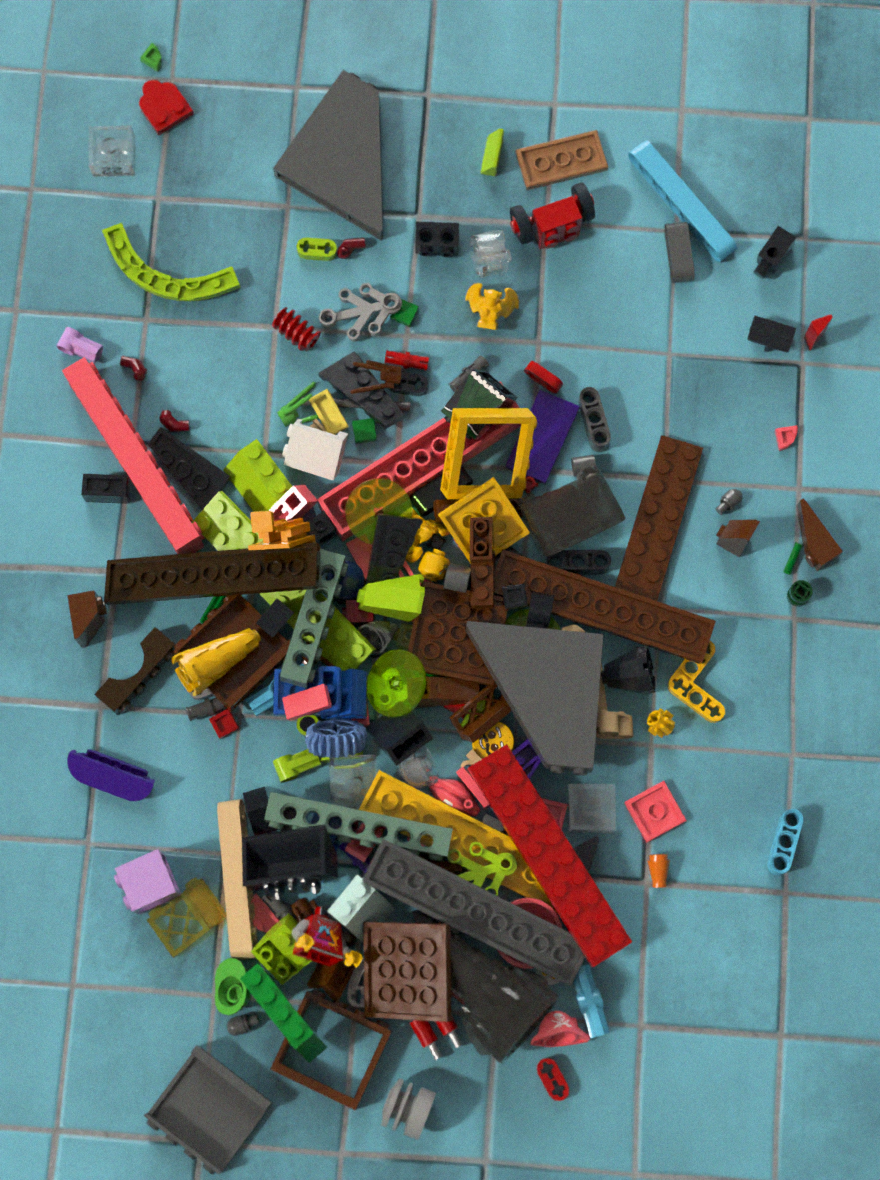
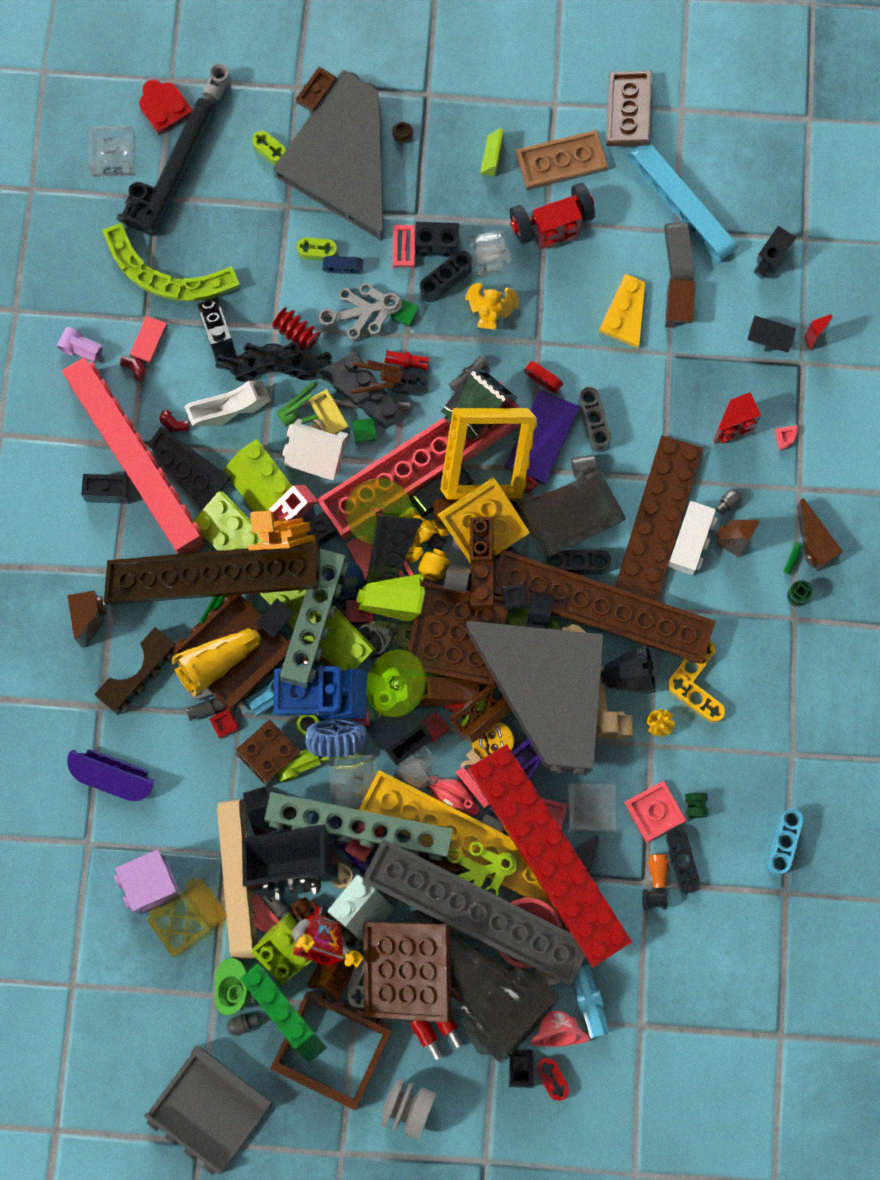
bright green tile [140,43,162,72] -> none
coral tile [282,684,332,721] -> none
dark red arm [337,237,365,259] -> none
none -> black piece [116,64,231,236]
none -> coral tile [130,316,167,364]
none -> white arch [184,381,271,426]
none -> black slope [197,298,237,363]
none -> black pin [215,342,332,382]
none -> reddish brown bracket [236,720,300,788]
none -> lime beam [252,131,286,165]
none -> reddish brown panel [296,67,337,114]
none -> dark blue beam [322,256,363,274]
none -> tan wheel [331,864,354,889]
none -> dark brown plate [392,122,413,143]
none -> coral tile [393,225,415,268]
none -> black beam [420,251,472,302]
none -> red tile [423,711,450,743]
none -> black slope [508,1049,534,1088]
none -> yellow wing [599,274,645,349]
none -> tile [606,71,652,146]
none -> black bush [642,889,668,910]
none -> reddish brown panel [665,279,695,328]
none -> black beam [666,827,700,894]
none -> white brick [668,501,717,576]
none -> dark green wheel [685,792,709,818]
none -> red slope [713,392,761,444]

